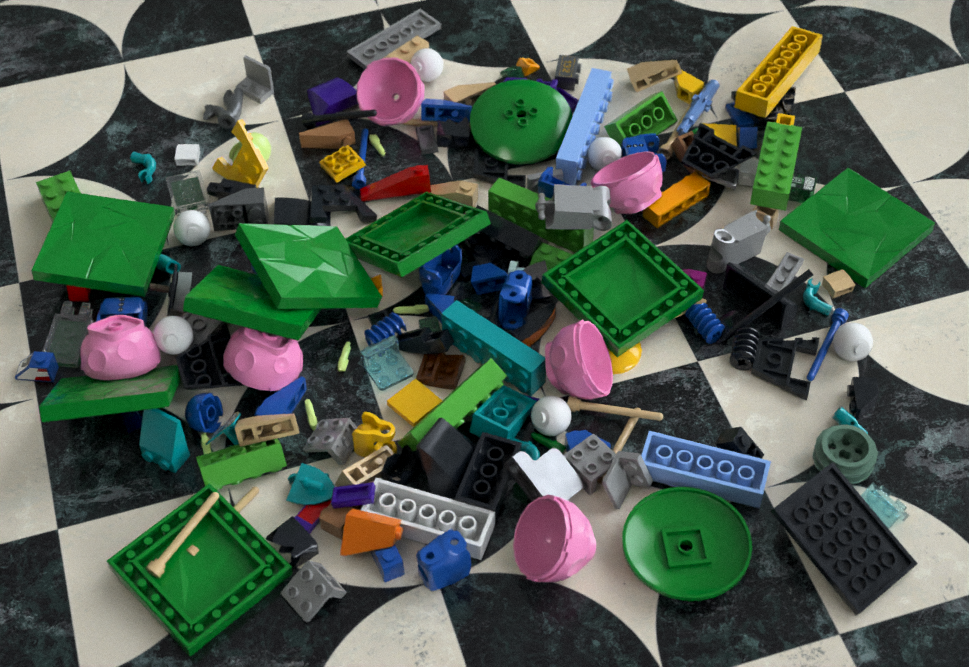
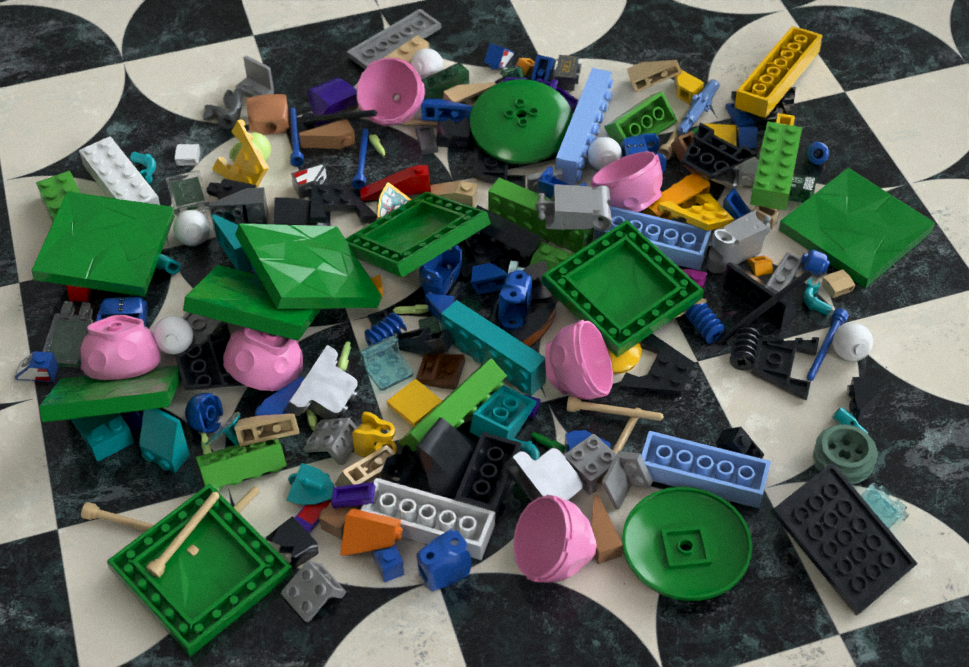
piece [149,264,193,316] -> none
yellow tile [319,145,366,183] -> none
white brick [531,396,571,436] -> none
none -> teal slope [71,413,134,462]
none -> white brick [79,136,160,205]
none -> tan piece [81,502,153,531]
none -> teal slope [211,214,252,272]
none -> nougat piece [246,94,289,135]
none -> brick [285,345,358,419]
none -> blue piece [289,108,304,167]
none -> slope [291,163,327,199]
none -> shield [377,182,411,219]
none -> clear green brick [422,62,469,101]
none -> blue slope [484,43,515,70]
none -> blue slope [531,54,556,81]
none -> medium nougat slope [591,494,623,564]
none -> light blue brick [594,206,711,270]
none -> black wing [619,334,695,396]
none -> yellow wing [657,193,734,231]
none -> blue slope [723,188,751,221]
none -> light orange slope [748,255,773,276]
none -> blue head [800,250,830,276]
none -> blue head [805,142,829,165]

